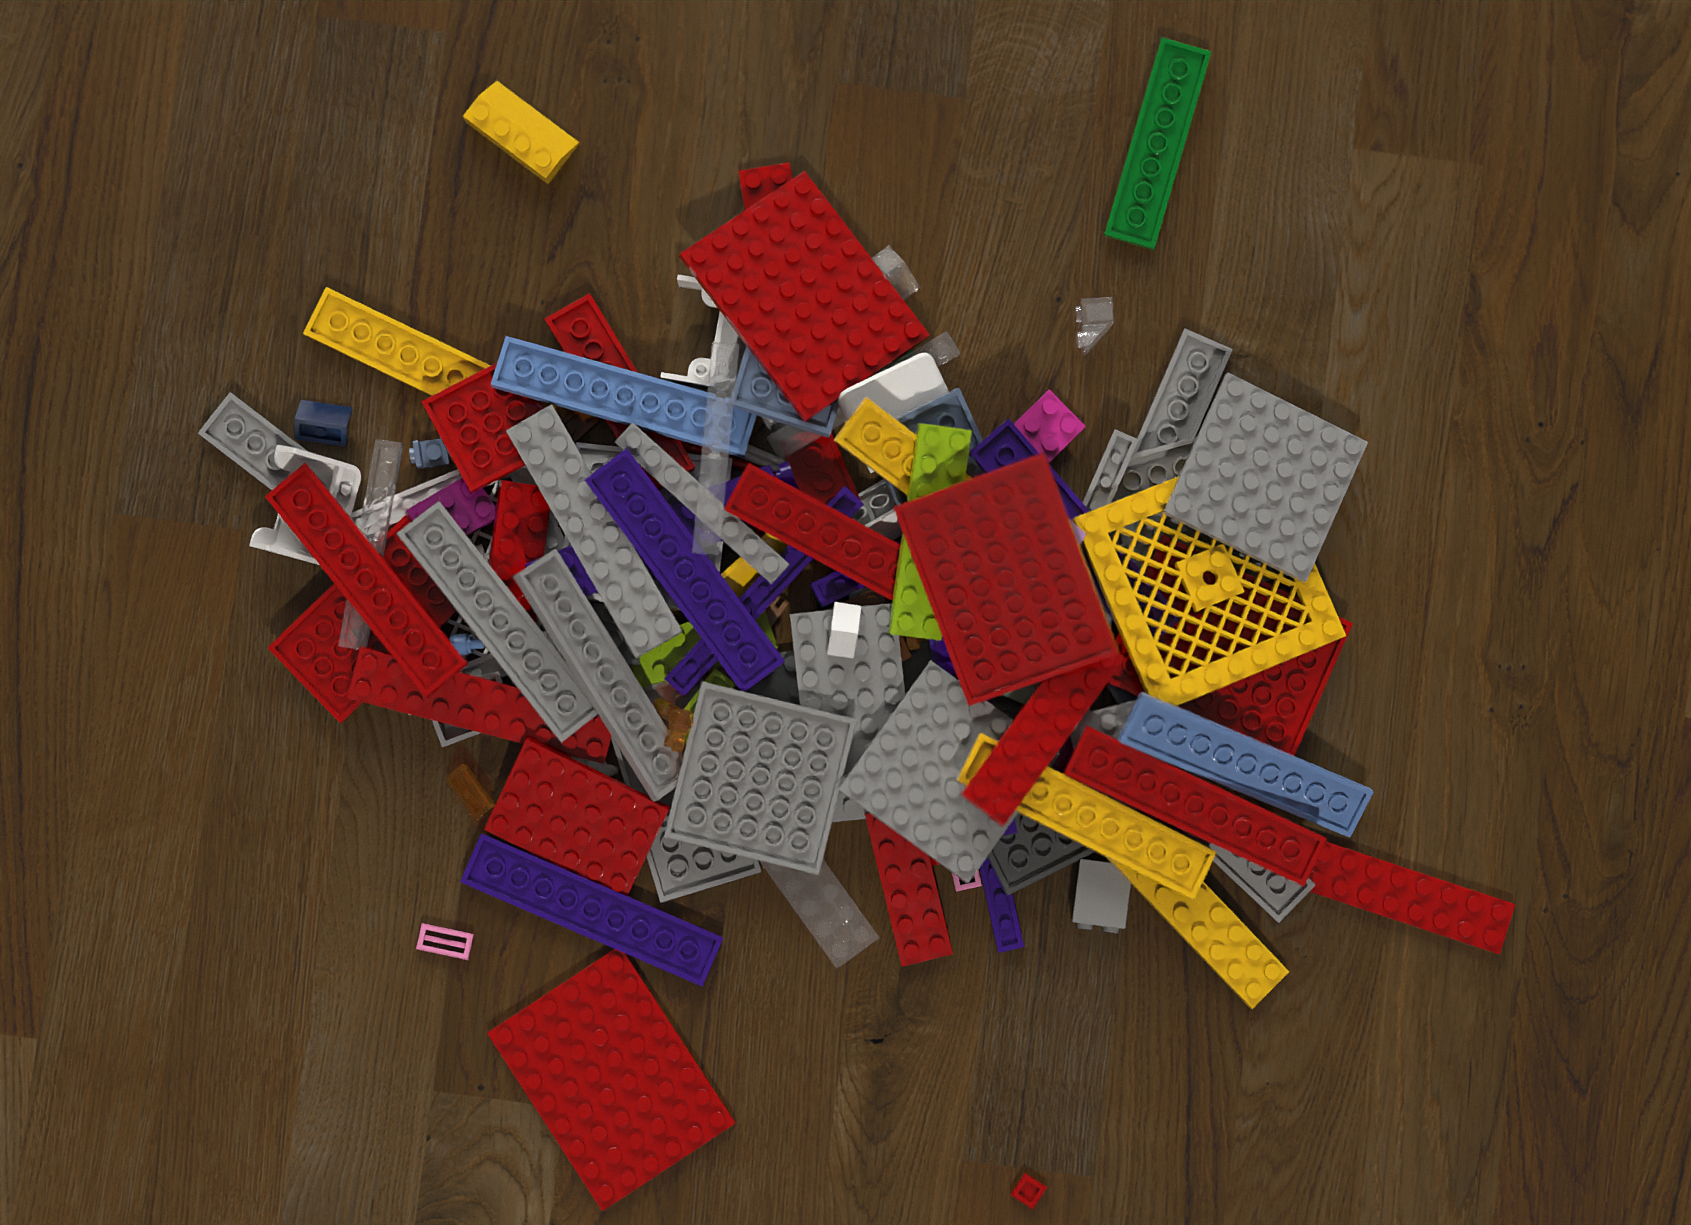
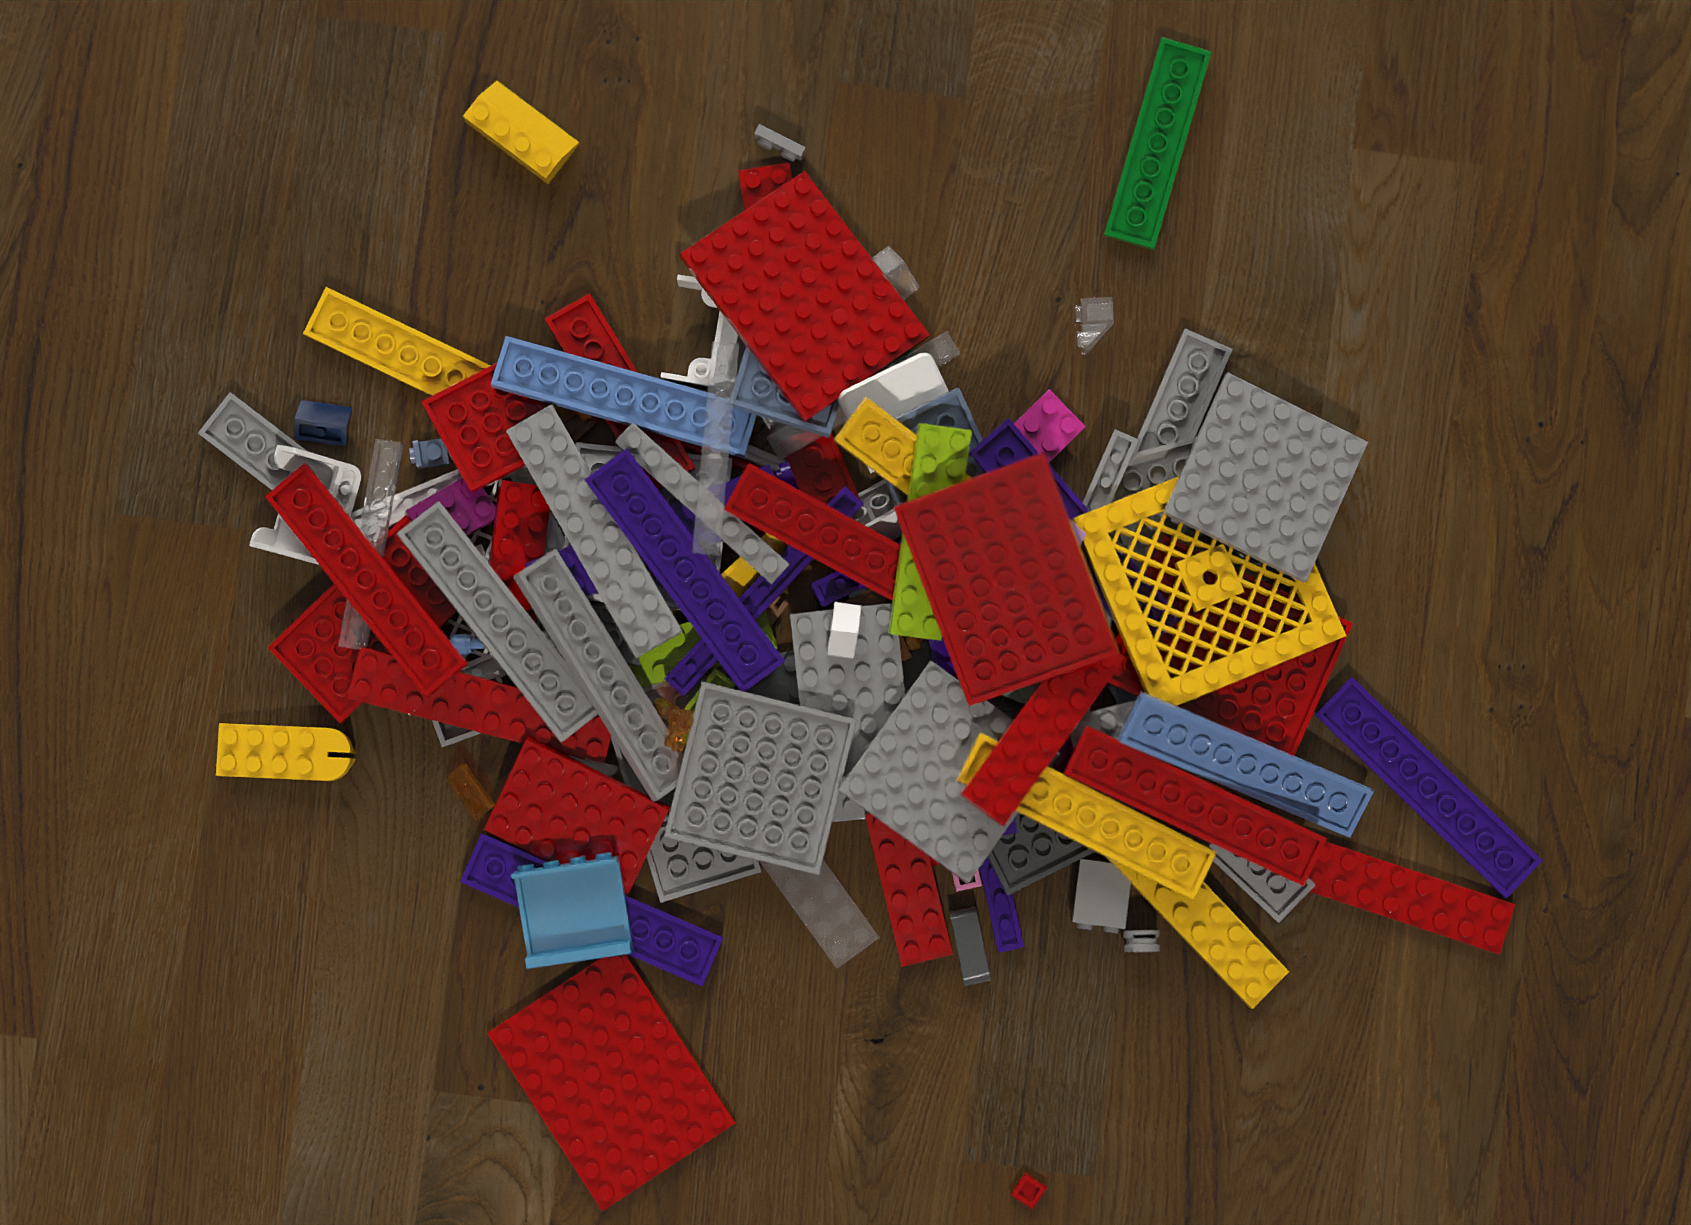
bright pink tile [416,923,474,960] -> none
none -> yellow plate [216,723,356,781]
none -> dark azure panel [511,853,634,969]
none -> light grey plate [754,124,806,162]
none -> dark grey beam [950,906,991,986]
none -> light grey wheel [1123,930,1161,952]
none -> dark purple plate [1315,677,1543,899]

